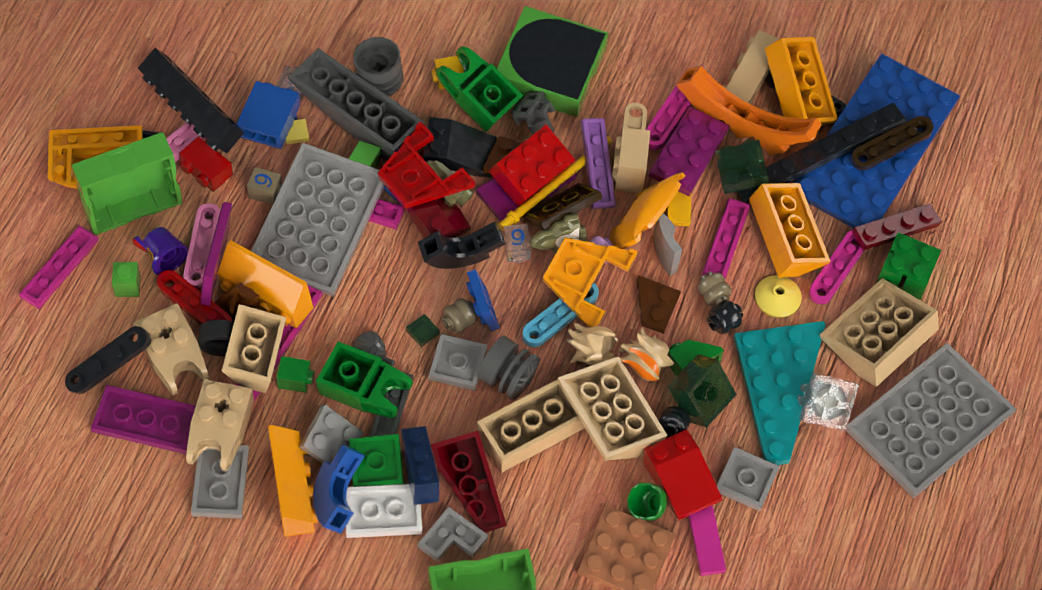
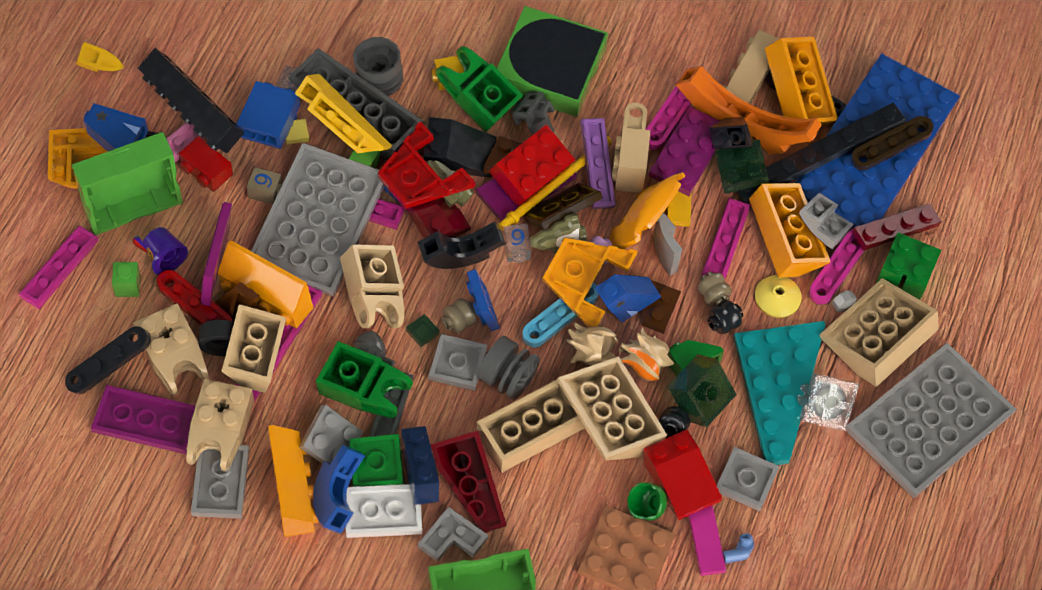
bright pink plate [183,203,220,289] -> none
green brick [276,356,315,393] -> none
none -> yellow plate [76,42,124,72]
none -> blue slope [83,103,148,151]
none -> yellow wedge [295,74,392,153]
none -> tan brick [340,245,404,328]
none -> blue slope [595,274,661,323]
none -> black slope [709,117,753,149]
none -> medium blue arm [723,533,755,564]
none -> light grey slope [799,193,854,249]
none -> light grey tile [832,290,857,312]

